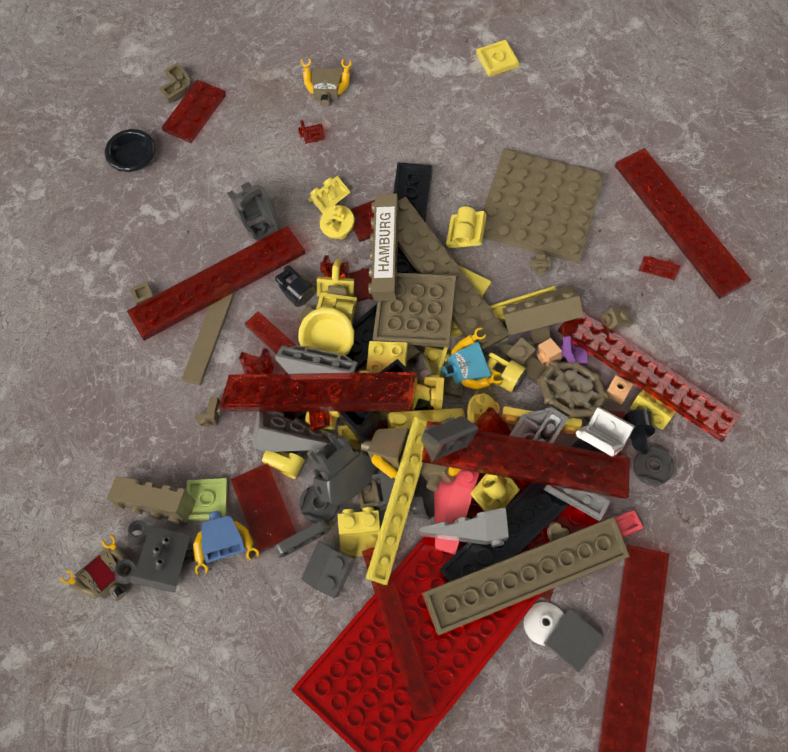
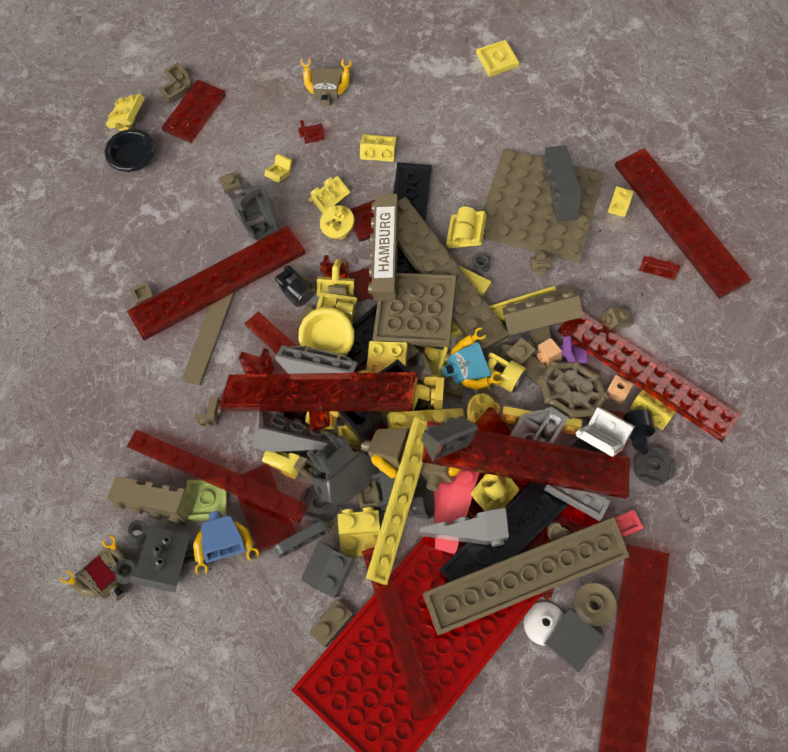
none -> light yellow plate [106,93,145,131]
none -> clear red plate [127,430,309,524]
none -> dark tan plate [218,171,242,194]
none -> light yellow bracket [264,154,292,183]
none -> dark tan piece [294,457,323,481]
none -> dark tan plate [309,600,353,647]
none -> light yellow bracket [360,134,396,162]
none -> dark grey plate [472,254,490,272]
none -> dark grey wedge [542,145,582,222]
none -> dark tan dish [574,583,617,626]
none -> light yellow brick [608,186,634,217]

